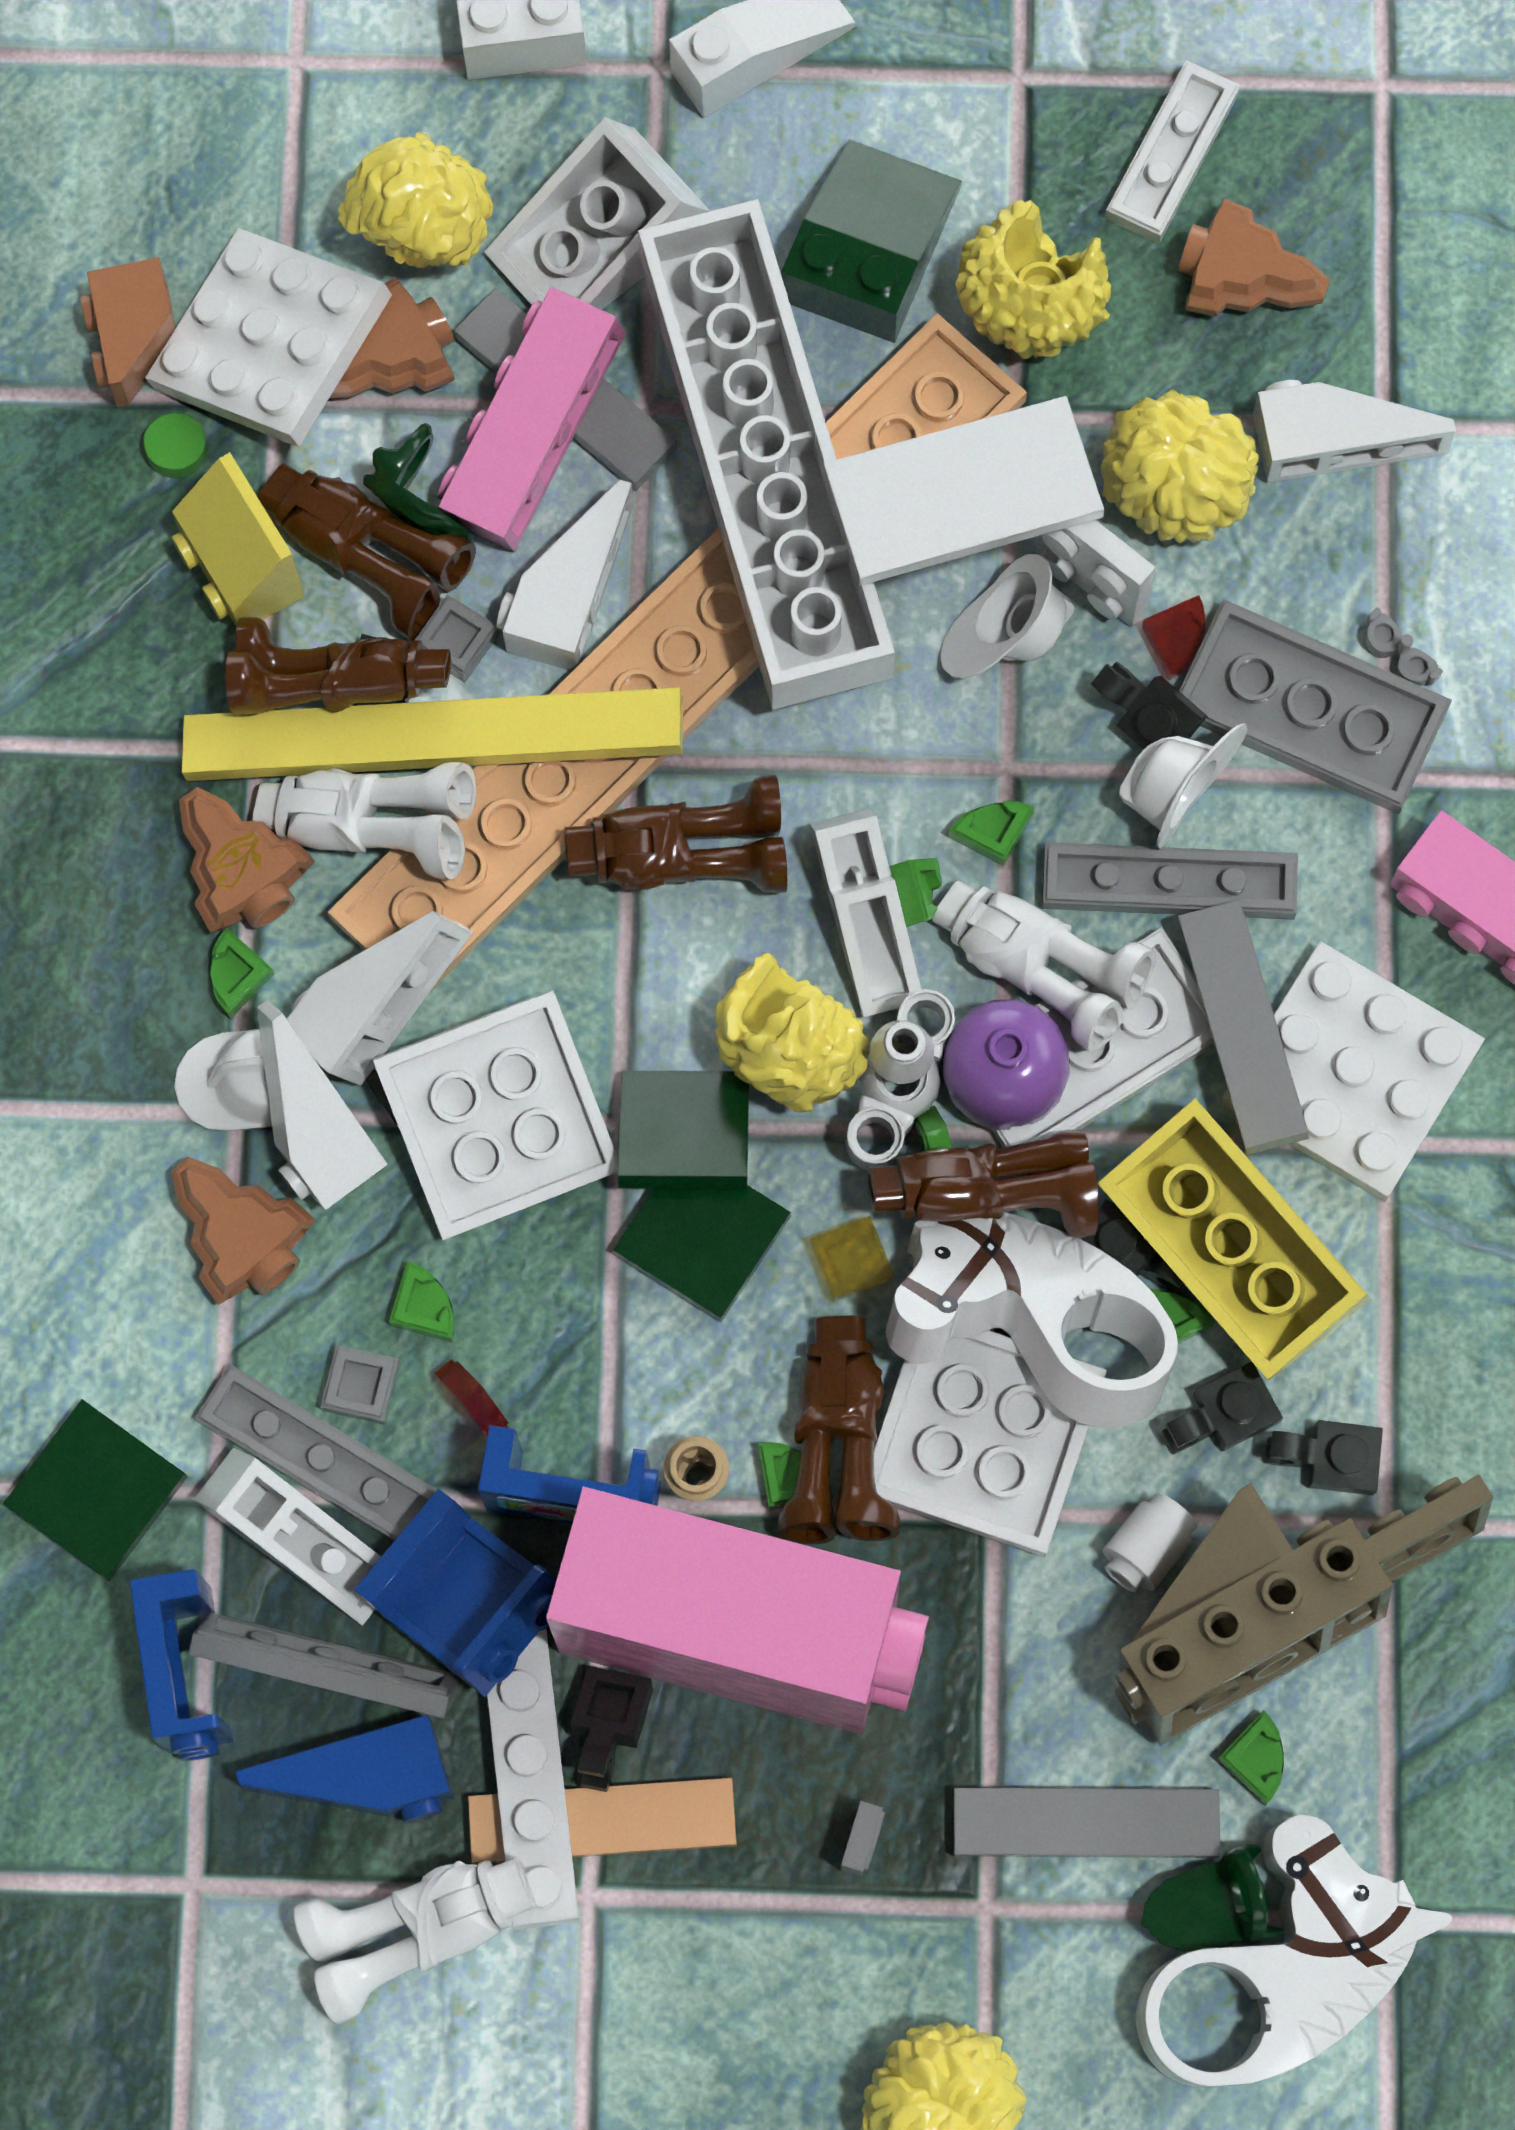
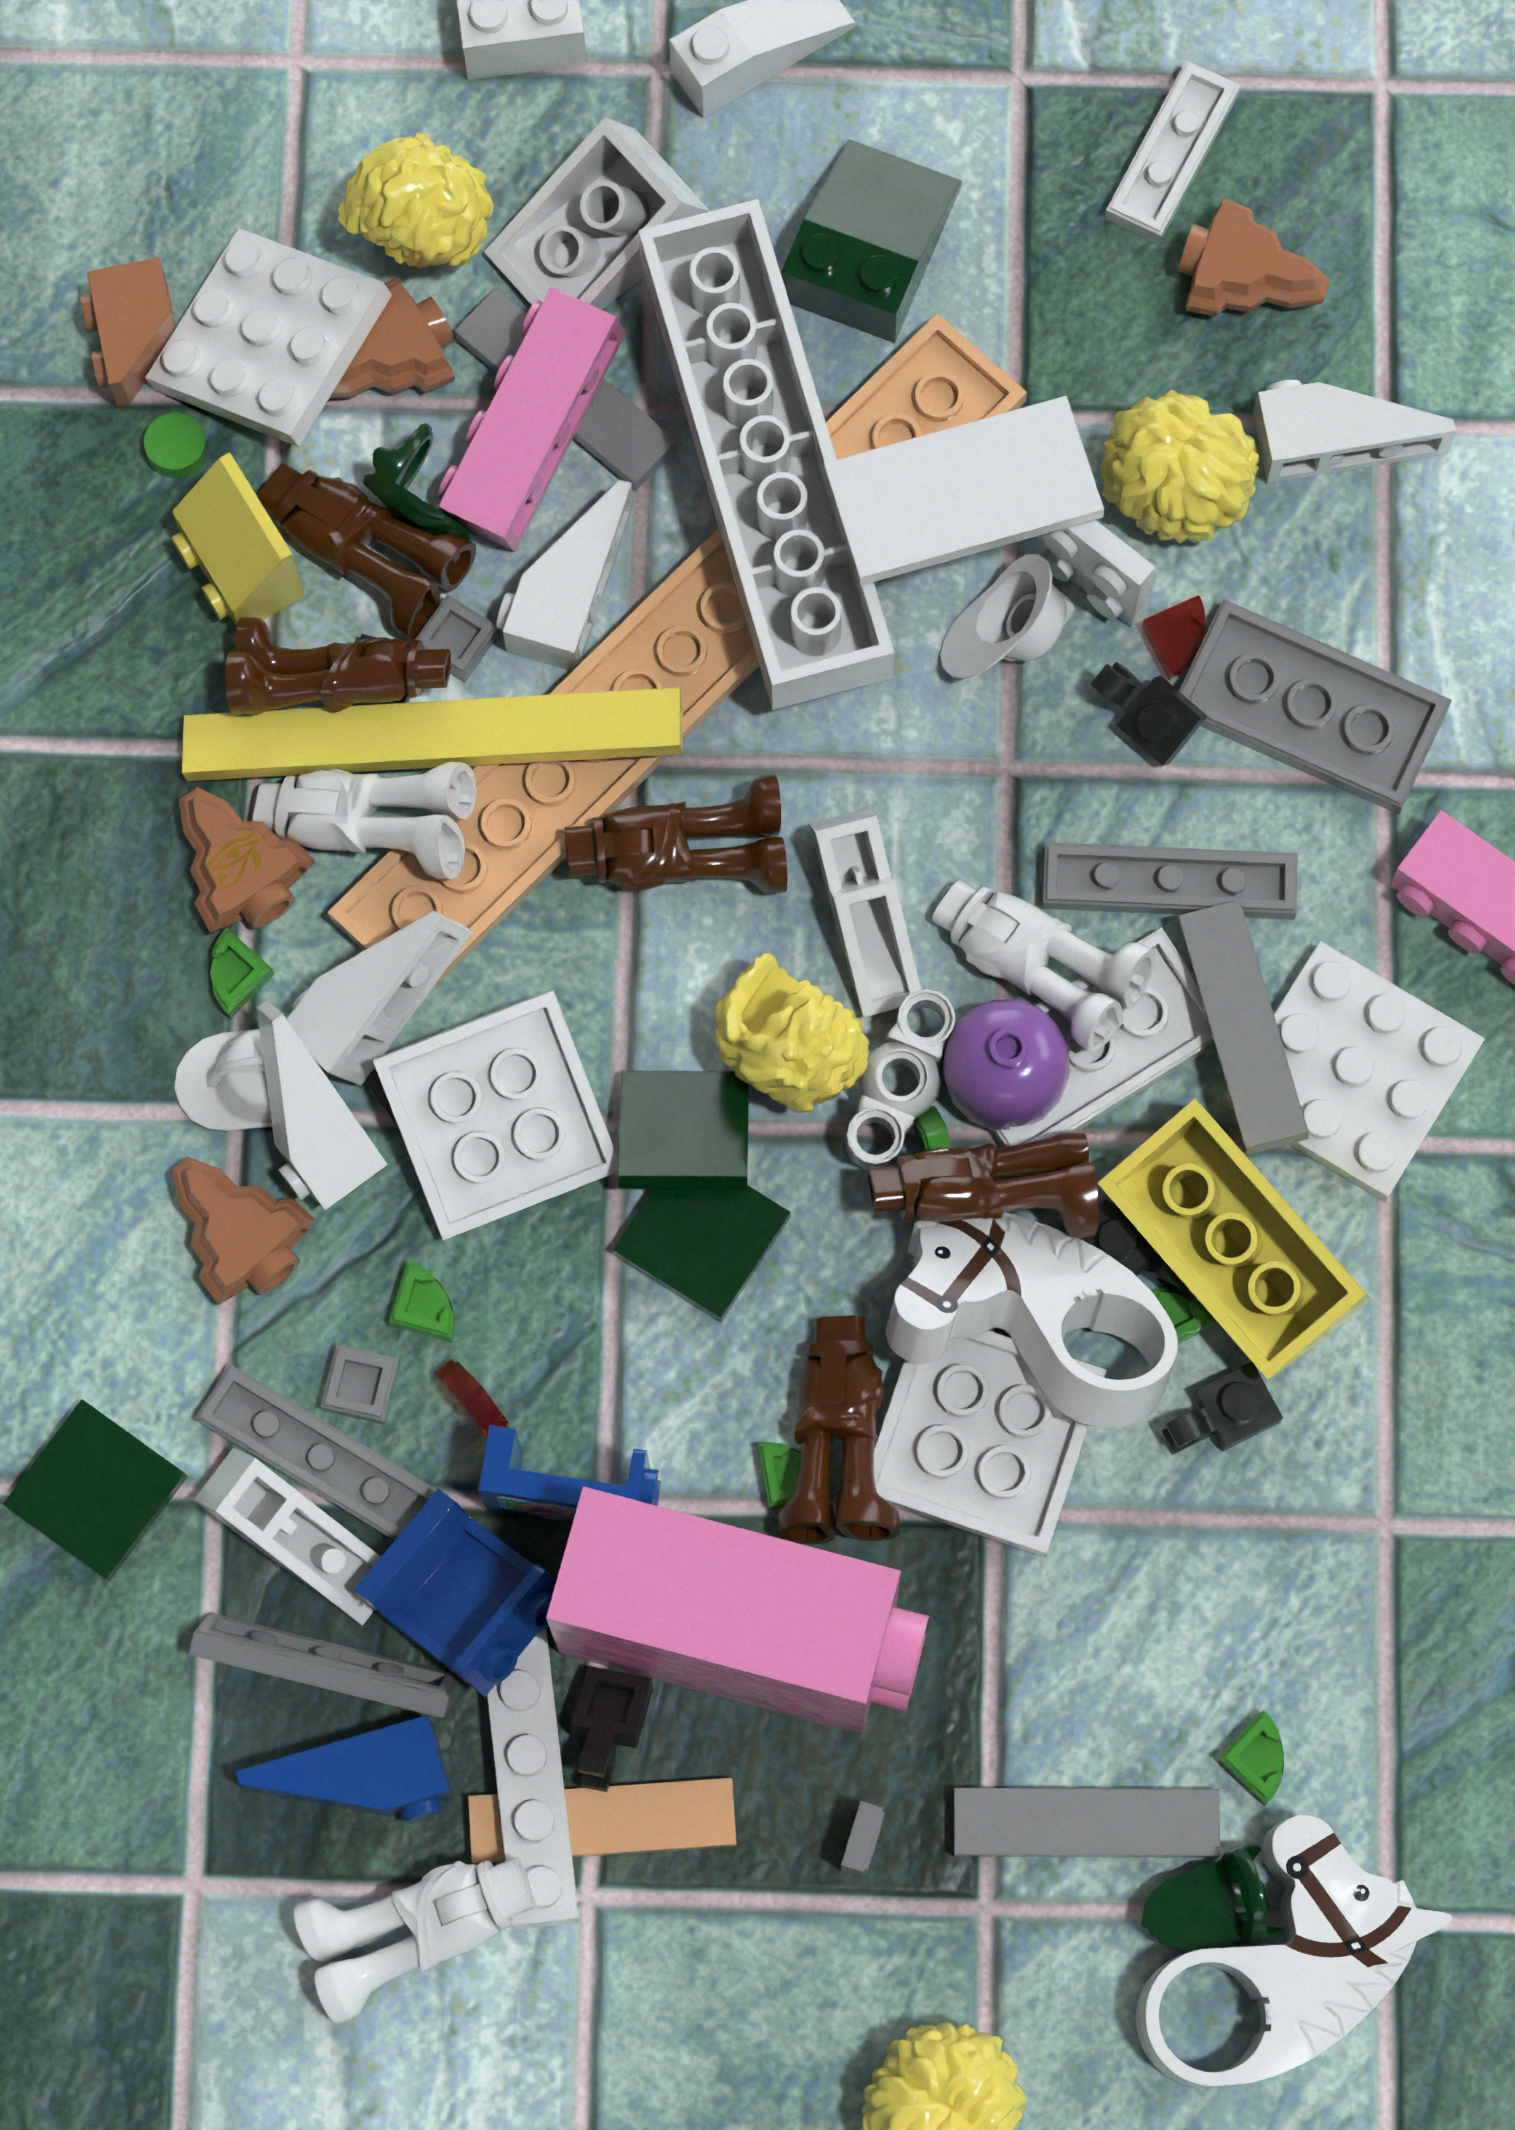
blue panel [130,1569,233,1761] -> none
tan cone [664,1436,729,1501] -> none
clear yellow tile [810,1216,894,1302] -> none
white cone [870,1020,934,1084] -> none
bright green tile [890,858,942,927] -> none
bright green tile [949,800,1035,866] -> none
light yellow hair [955,200,1111,359] -> none
white brick [1103,1493,1197,1593] -> none
dark tan wedge [1115,1474,1493,1746] -> none
white piece [1120,723,1248,849] -> none
pearl dark grey plate [1265,1420,1383,1496] -> none
light grey piece [1364,607,1443,686] -> none

